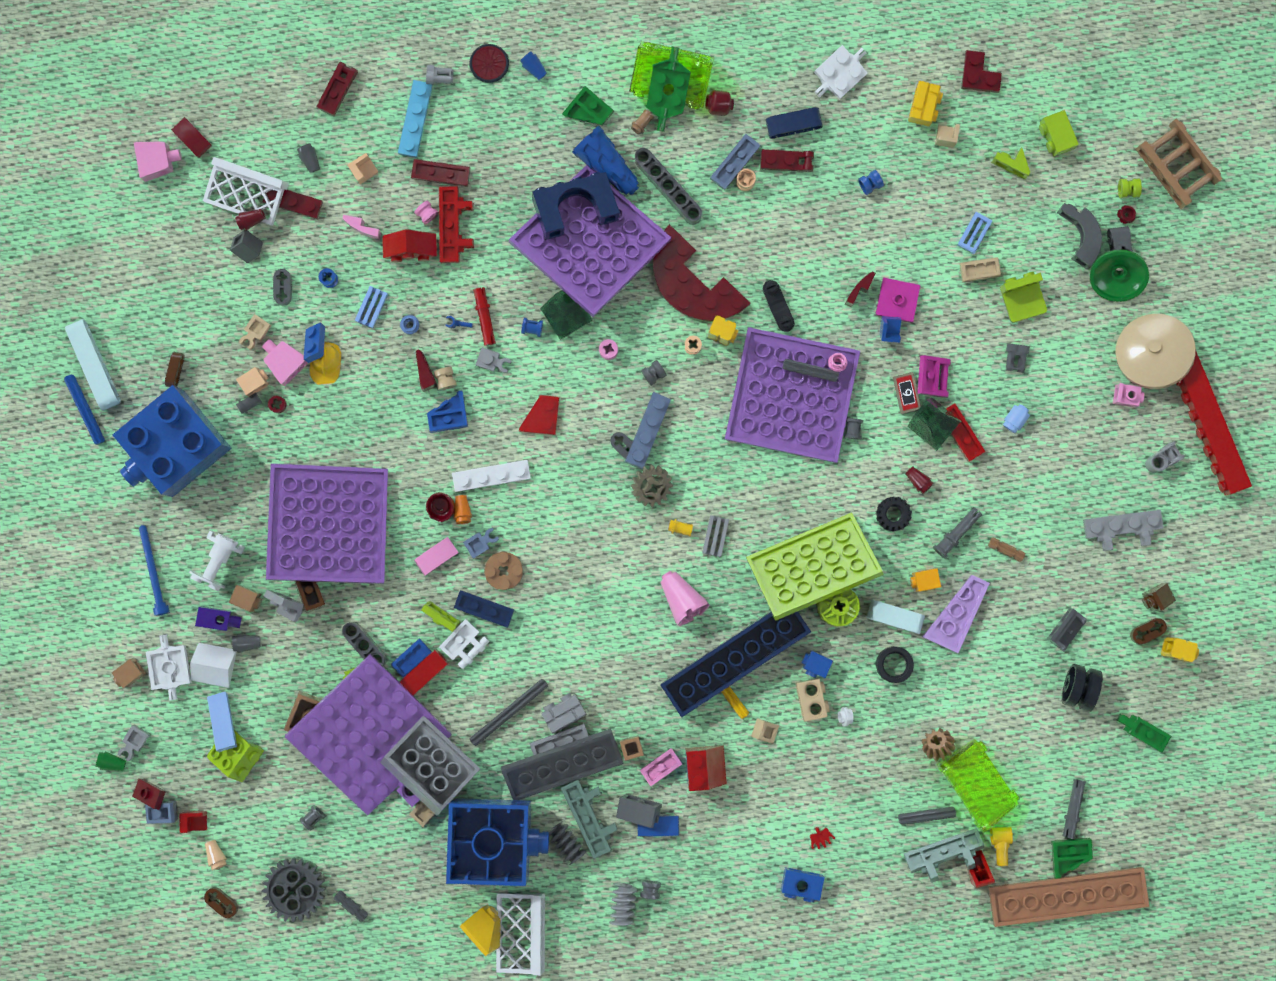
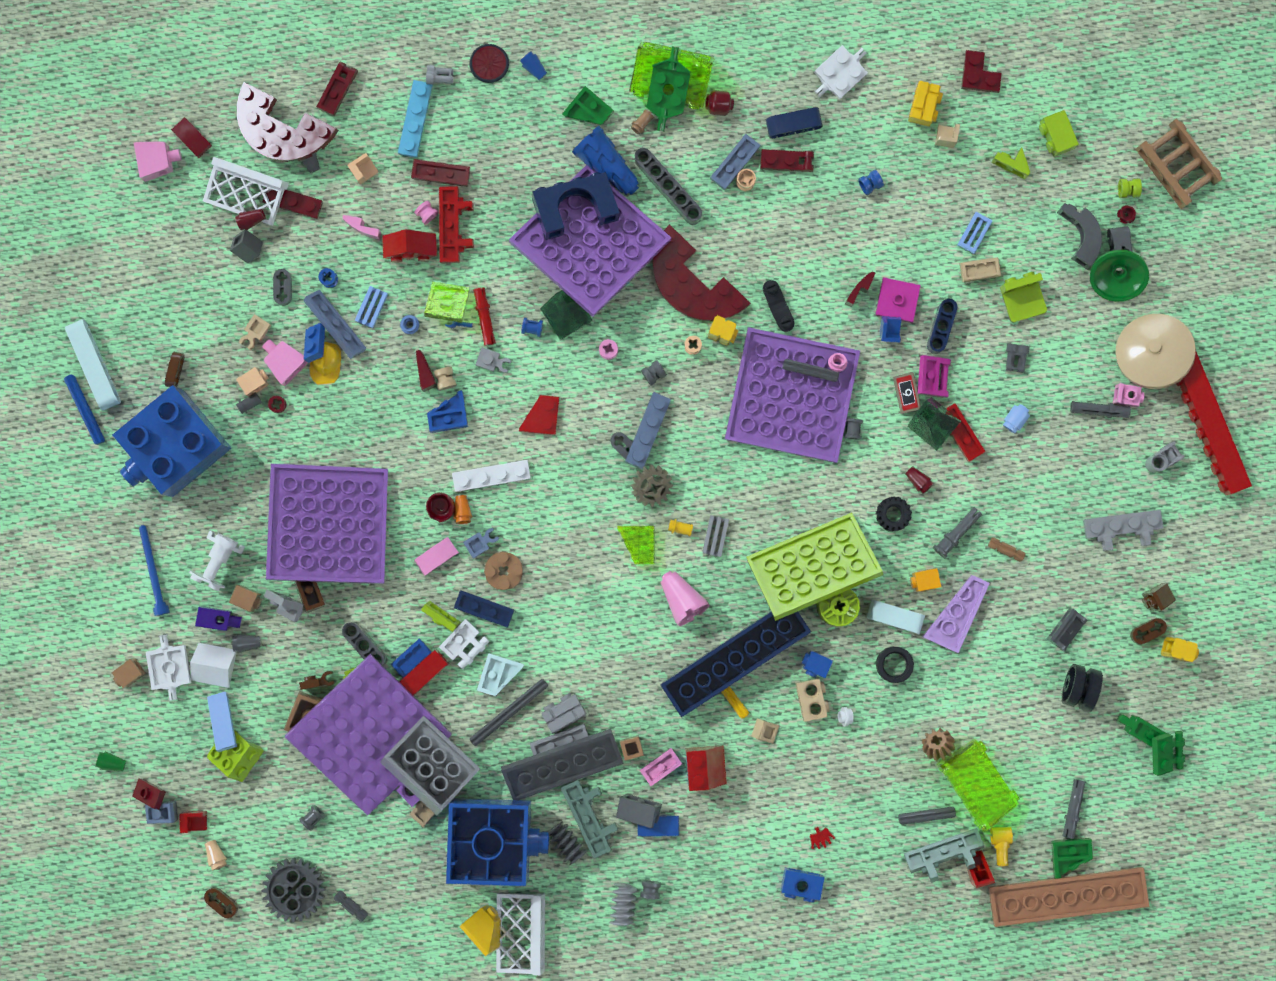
light grey plate [118,725,151,761] -> none
none -> plate [237,82,339,162]
none -> reddish brown plate [299,671,335,690]
none -> sand blue plate [303,290,366,359]
none -> clear neon green plate [424,281,470,323]
none -> light aqua wing [477,653,524,696]
none -> clear neon green wing [617,526,655,564]
none -> dark blue beam [927,298,958,354]
none -> dark grey pin [1070,401,1131,419]
none -> green plate [1152,731,1185,776]

